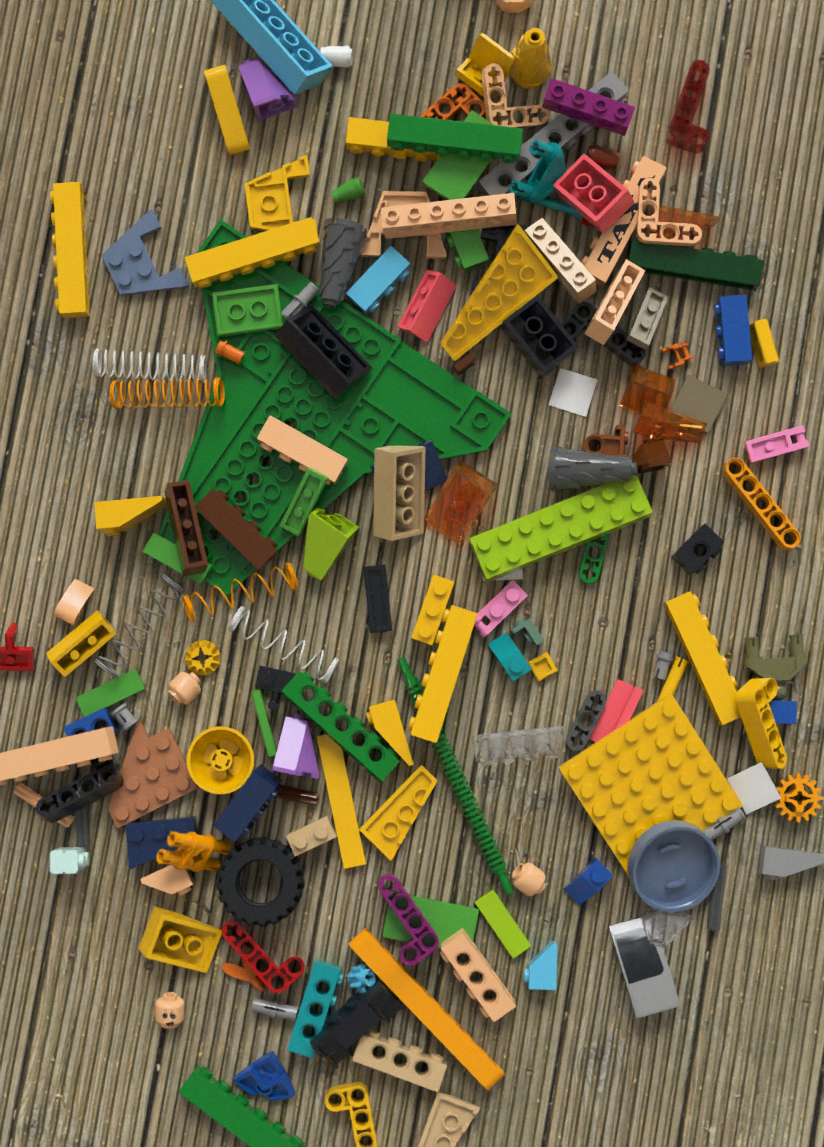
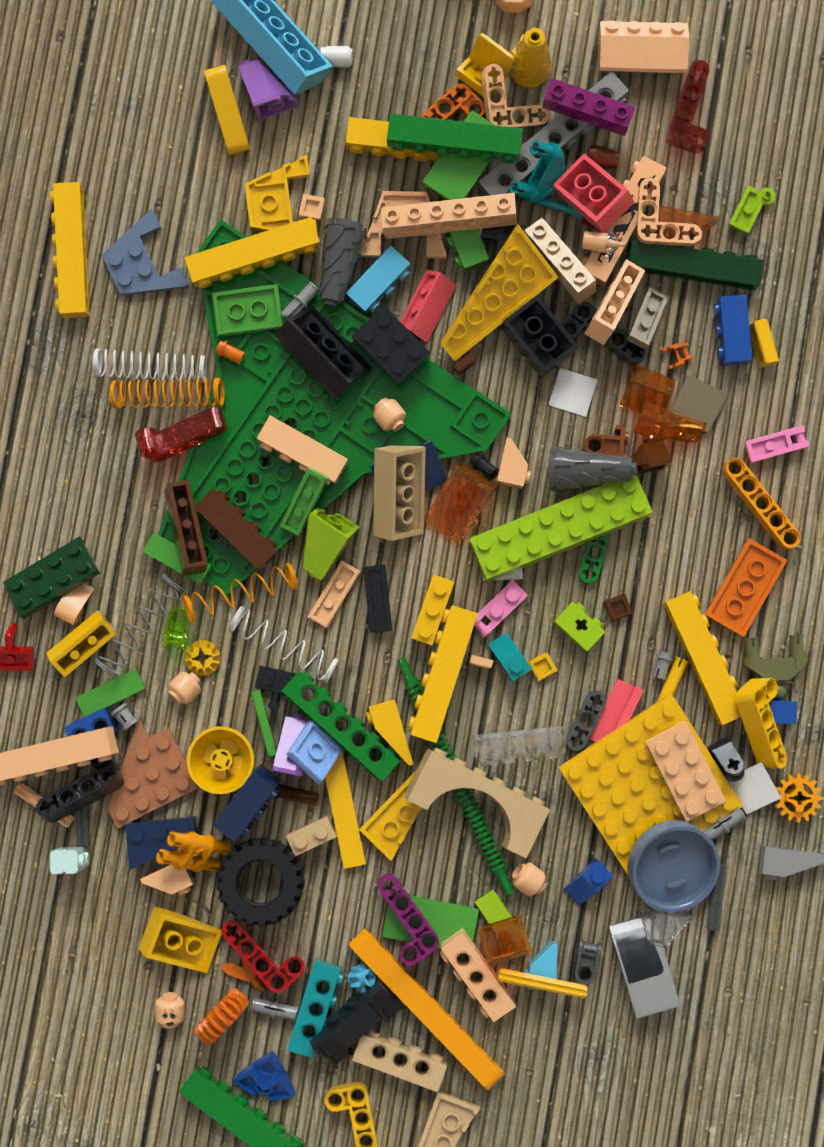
yellow slope [94,496,167,537] -> none
bright green cone [332,177,366,204] -> none
sand green bracket [511,617,544,646] -> none
black brick [671,523,724,575] -> none
none -> dark green plate [3,536,100,620]
none -> clear red beam [135,406,228,462]
none -> clear neon green piece [162,607,190,651]
none -> orange gear [194,988,249,1045]
none -> light blue tile [286,719,343,784]
none -> light nougat plate [299,194,325,222]
none -> light nougat tile [308,560,361,629]
none -> black brick [352,305,431,388]
none -> light nougat head [373,398,406,432]
none -> tan arch [403,747,550,858]
none -> light nougat tile [469,655,493,669]
none -> black pin [471,454,499,480]
none -> clear orange slope [477,915,533,966]
none -> light nougat slope [496,437,531,489]
none -> yellow axle [497,968,588,999]
none -> lime brick [553,601,605,652]
none -> dark grey piece [573,938,602,985]
none -> light nougat piece [582,231,625,254]
none -> light nougat slope [598,21,689,73]
none -> reddish brown tile [603,593,633,622]
none -> light nougat plate [645,720,726,822]
none -> orange plate [704,538,788,637]
none -> piece [708,736,745,782]
none -> lime hinge [728,185,776,235]

